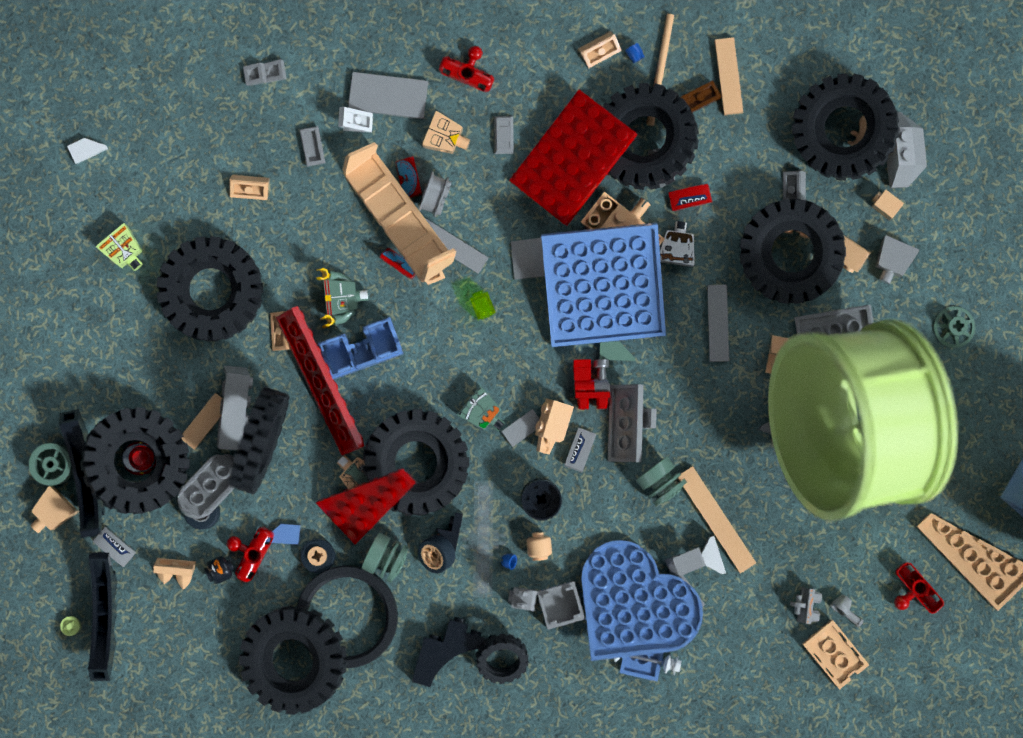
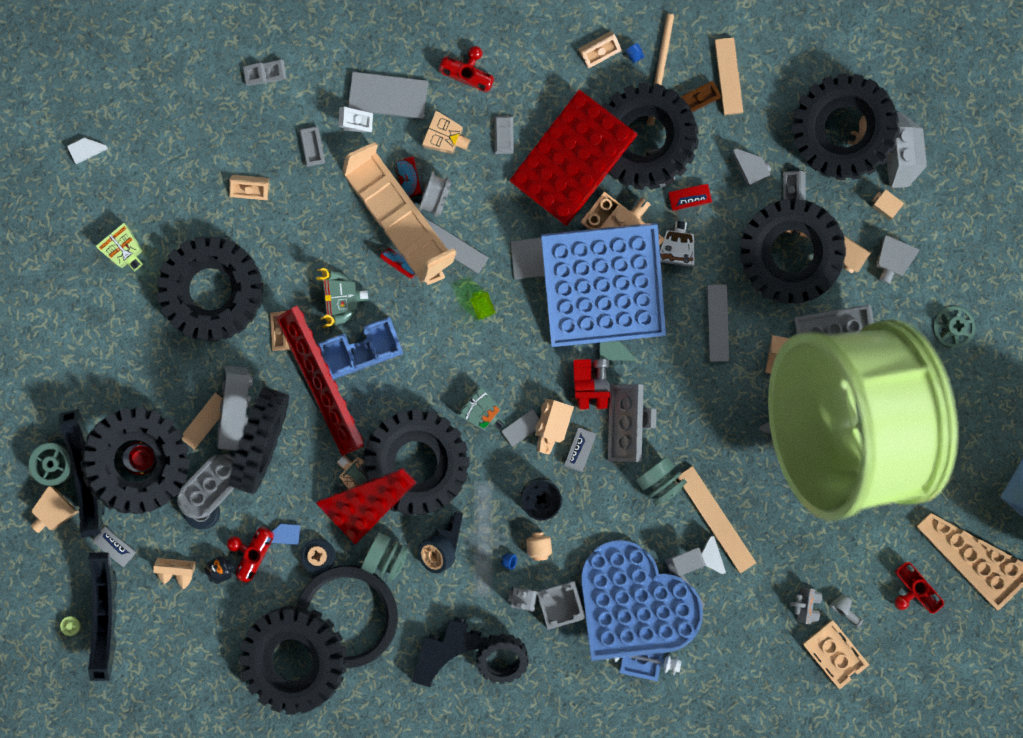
none -> light grey slope [732,149,771,187]

